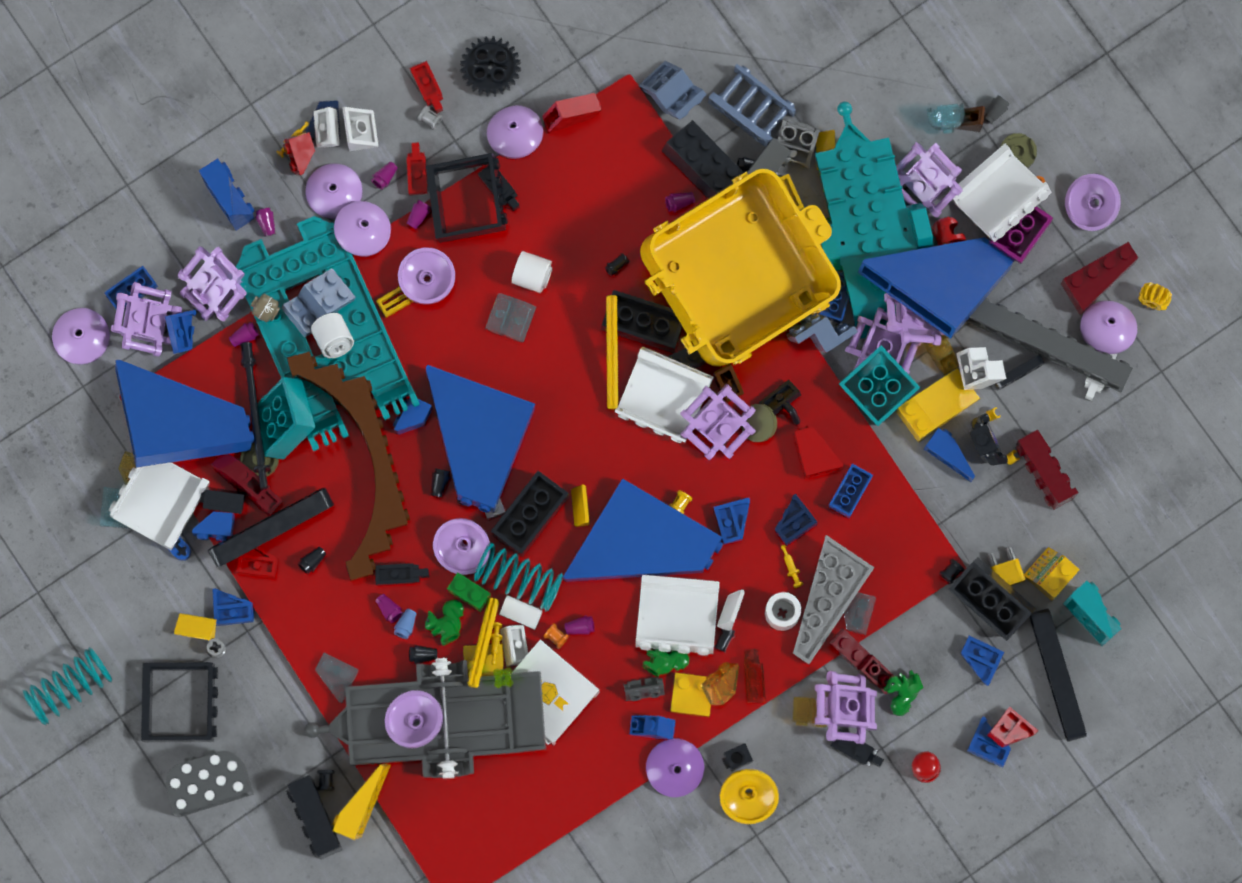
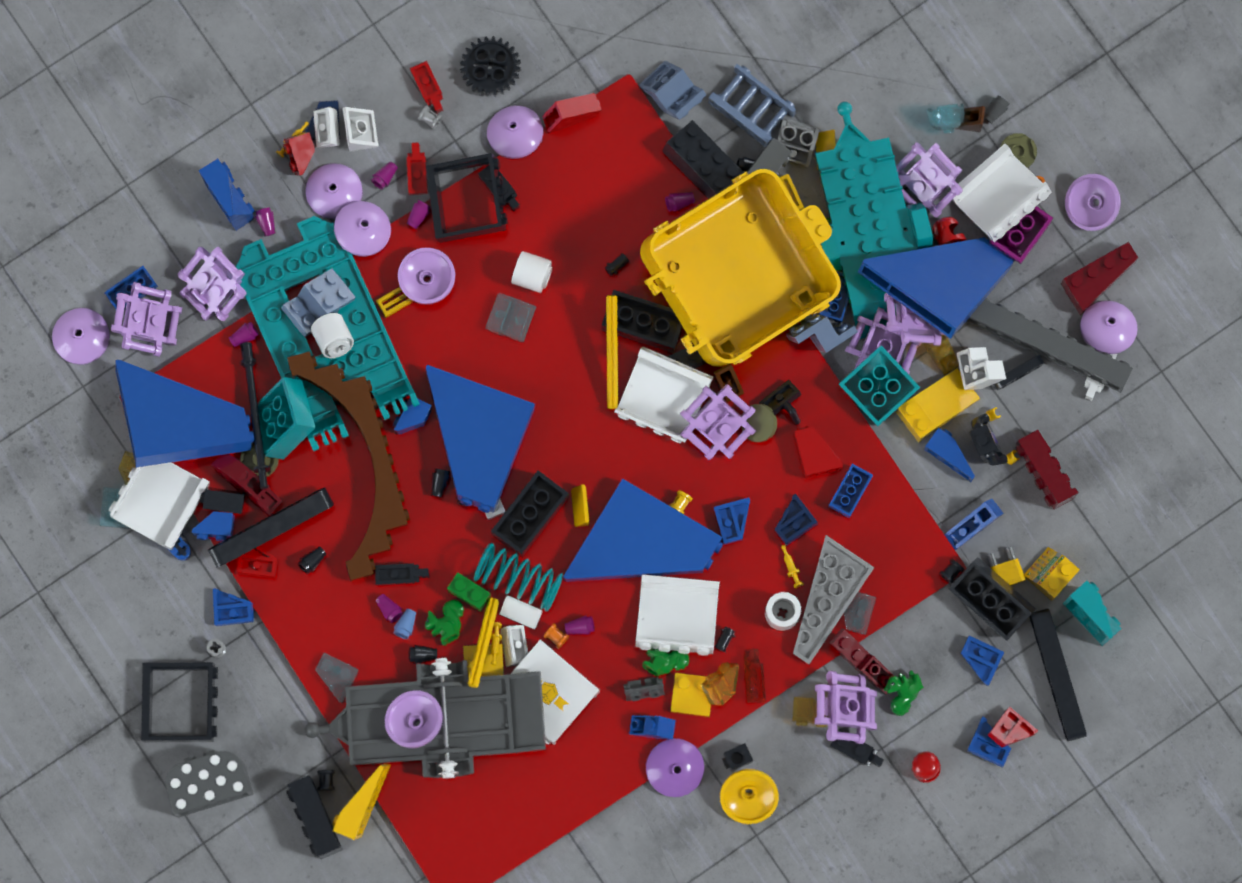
teal piece [22,647,112,725] -> none
blue wing [165,310,196,354] -> none
yellow slope [174,613,217,640] -> none
dark tan head [250,294,280,322] -> none
lavender dish [433,518,490,575] -> none
clear neon green plate [493,668,513,688] -> none
white slope [717,590,745,631] -> none
yellow gear [1138,282,1172,311] -> none
none -> blue slope [944,499,1004,550]

